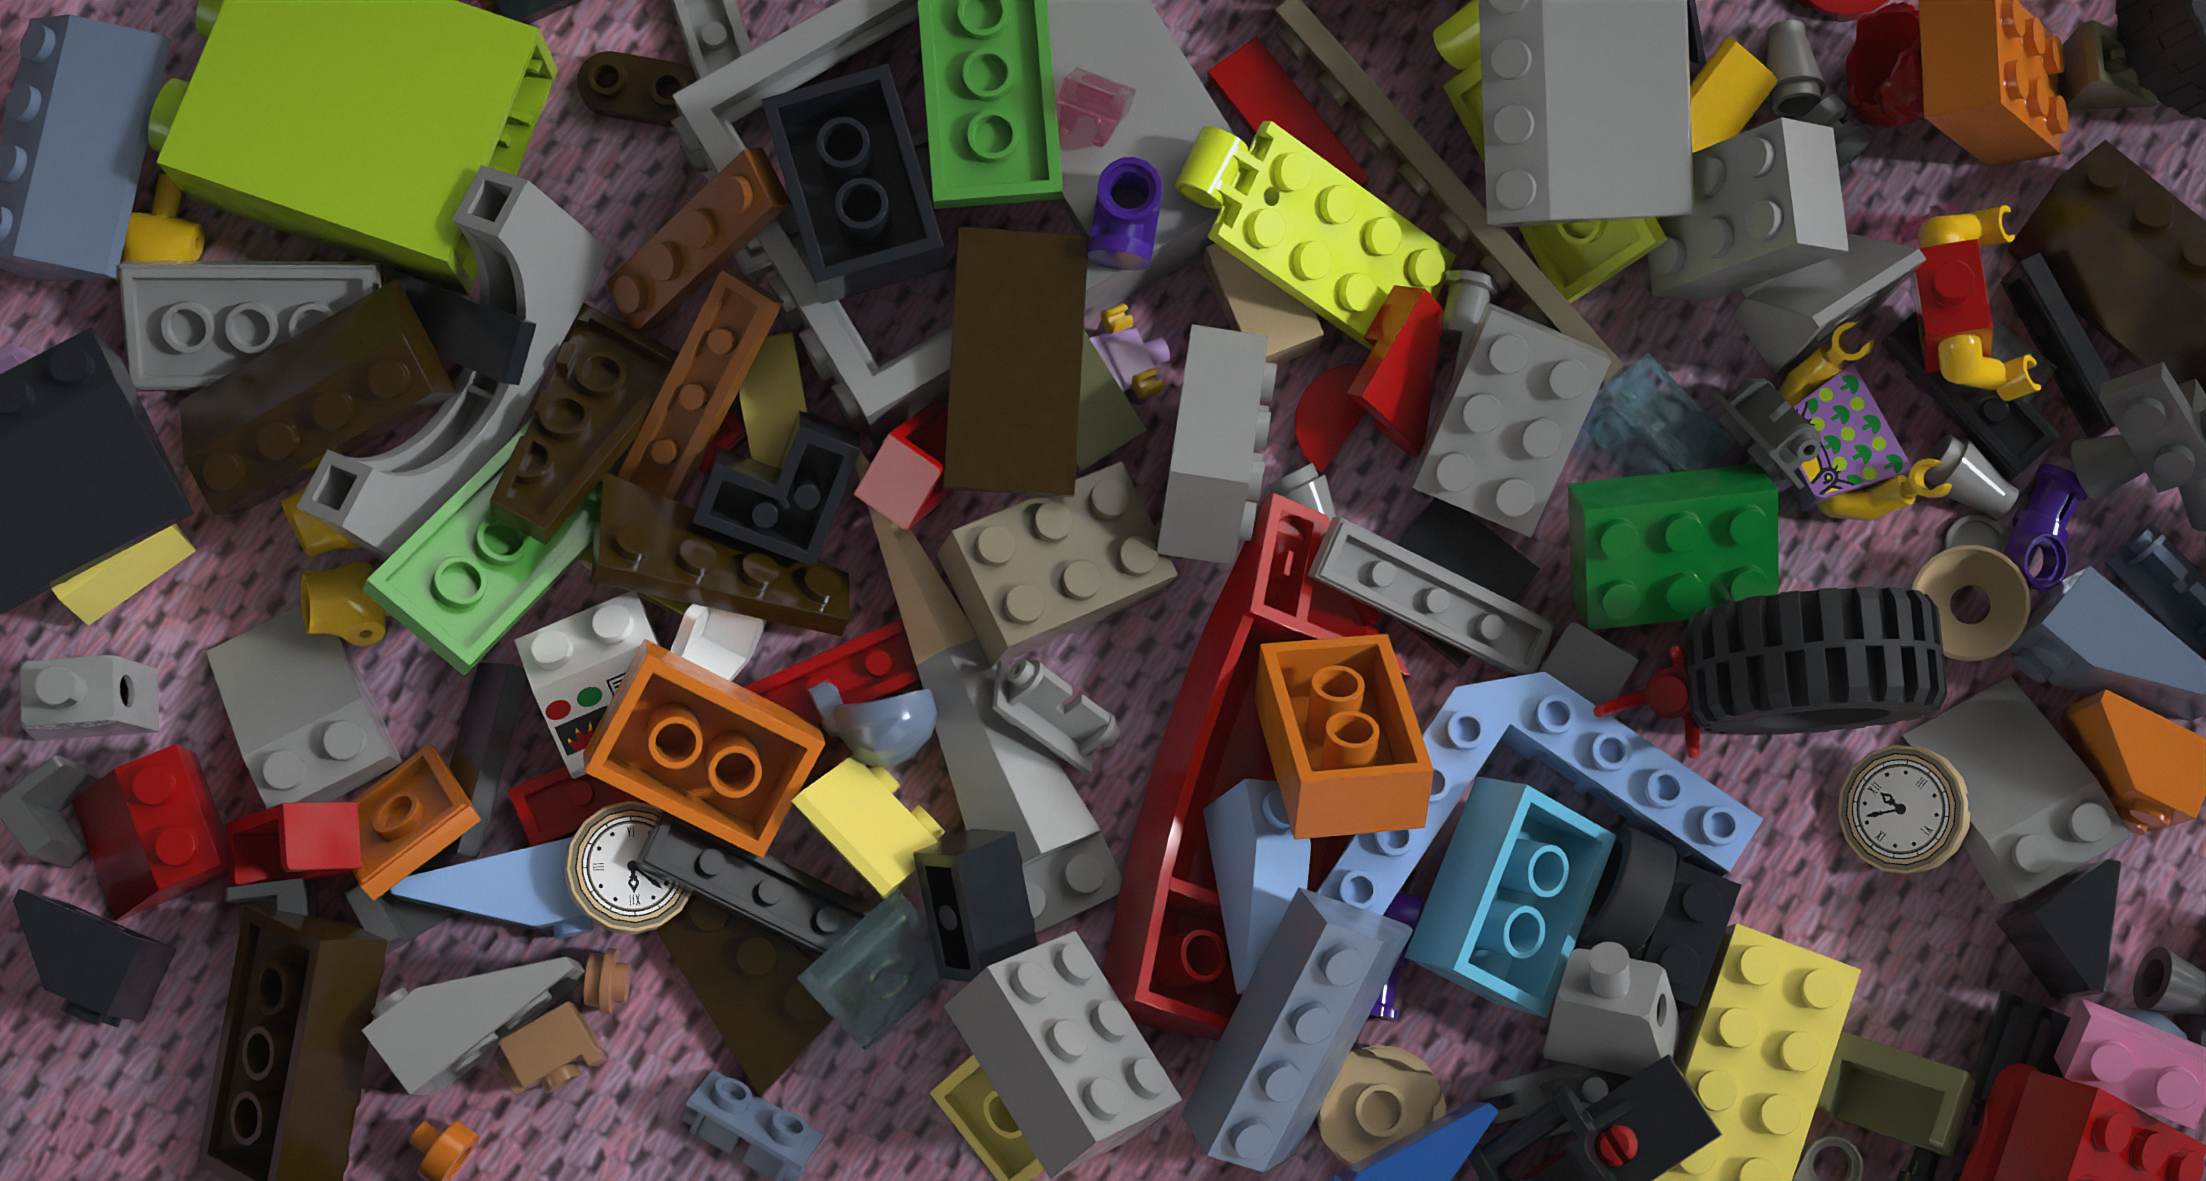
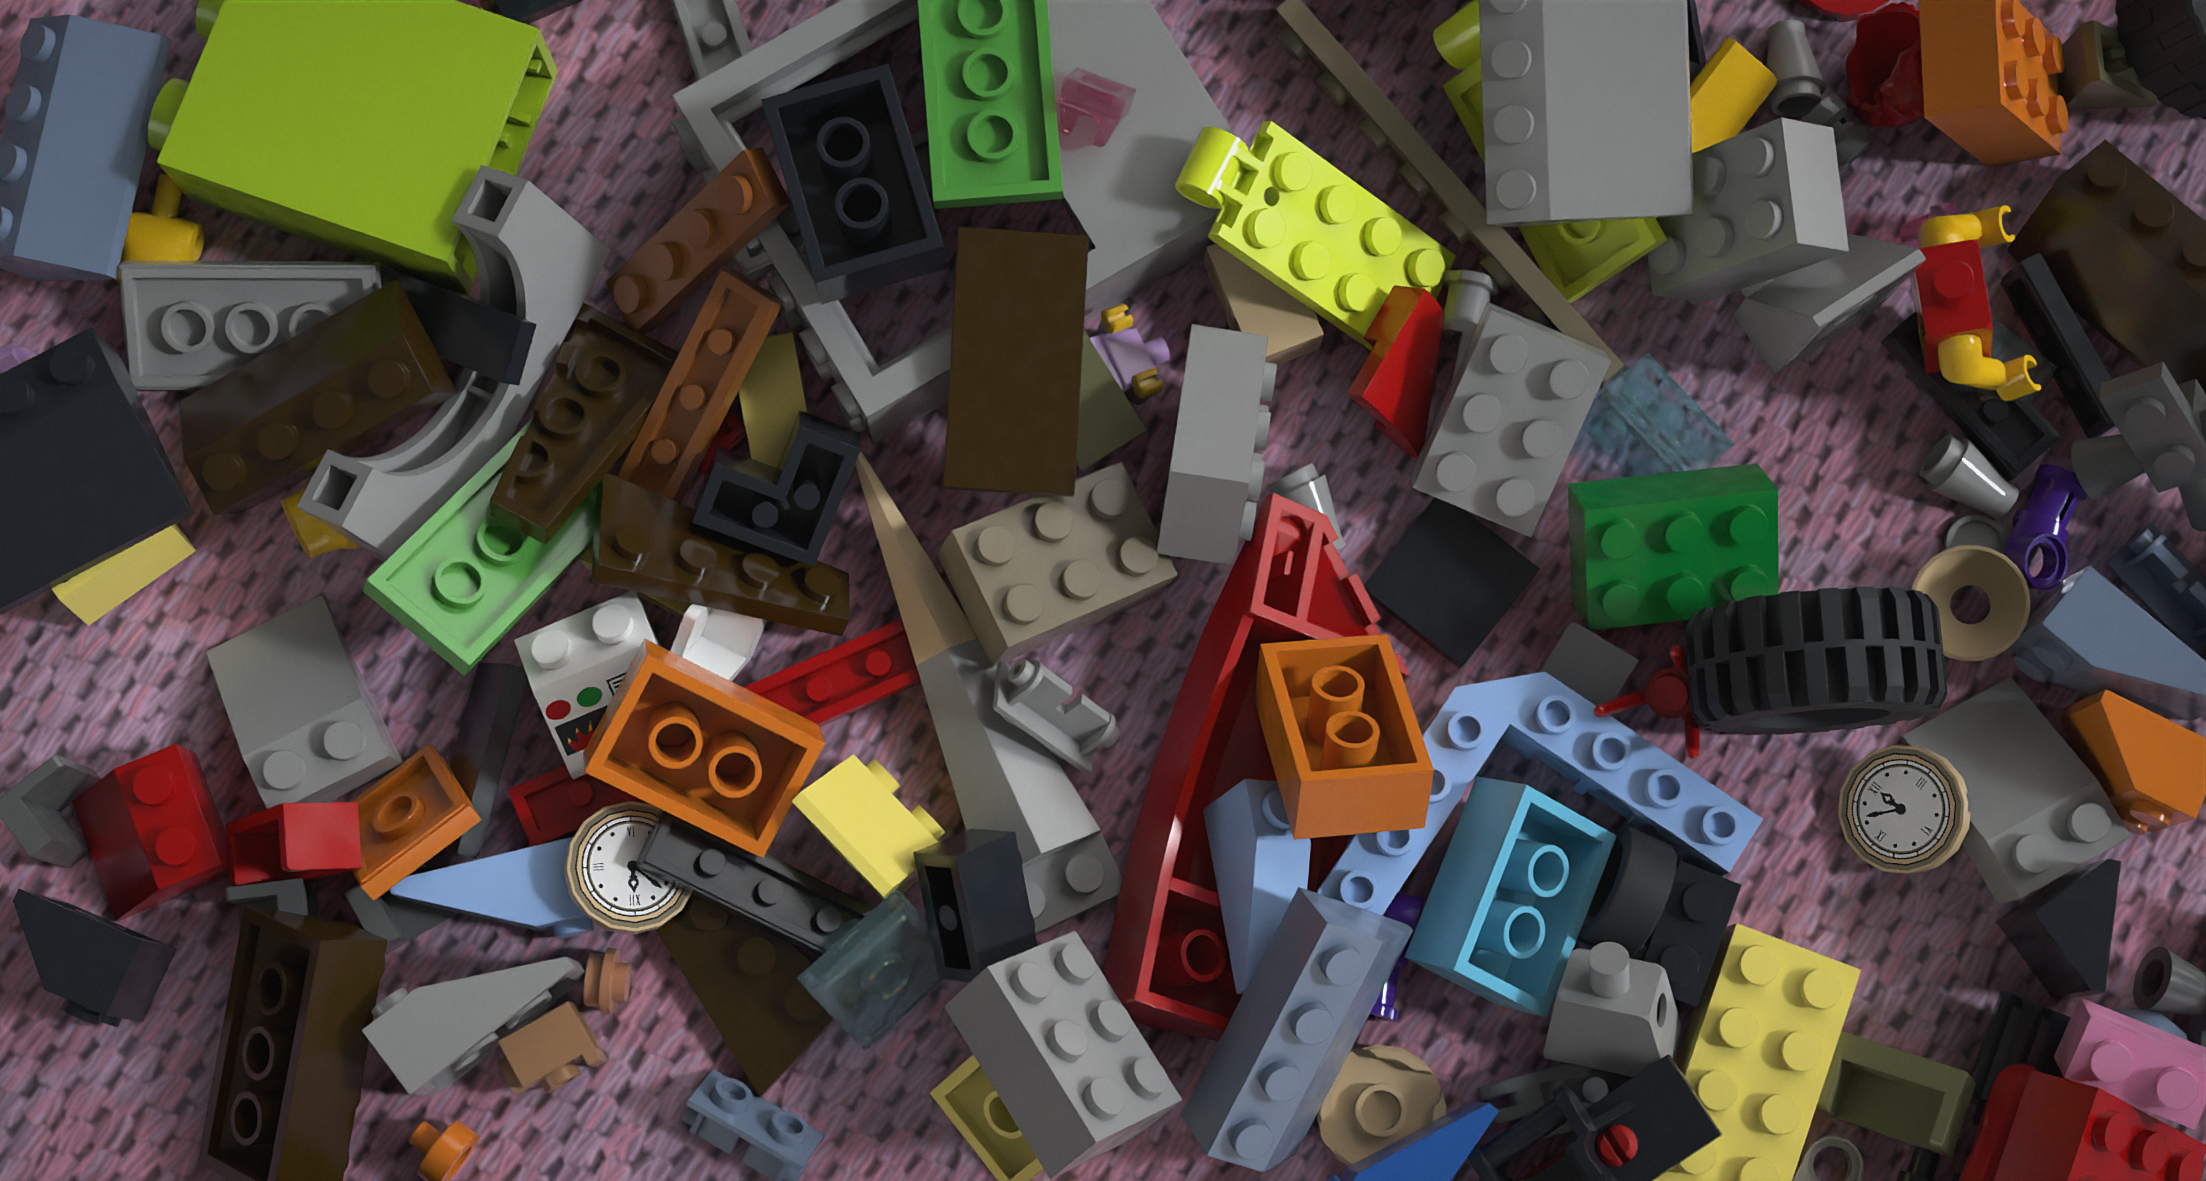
light grey torso [20,655,159,741] -> none
yellow piece [300,561,392,647] -> none
dark brown plate [577,51,697,127] -> none
sand blue piece [808,680,938,768] -> none
panel [854,399,955,531] -> none
dark purple piece [1087,157,1162,271] -> none
red tile [1207,36,1370,187] -> none
red tile [1294,363,1368,477] -> none
light grey tile [1307,517,1557,677] -> none
dark grey hinge [1710,378,1821,489] -> none
torso [1756,321,1952,521] -> none

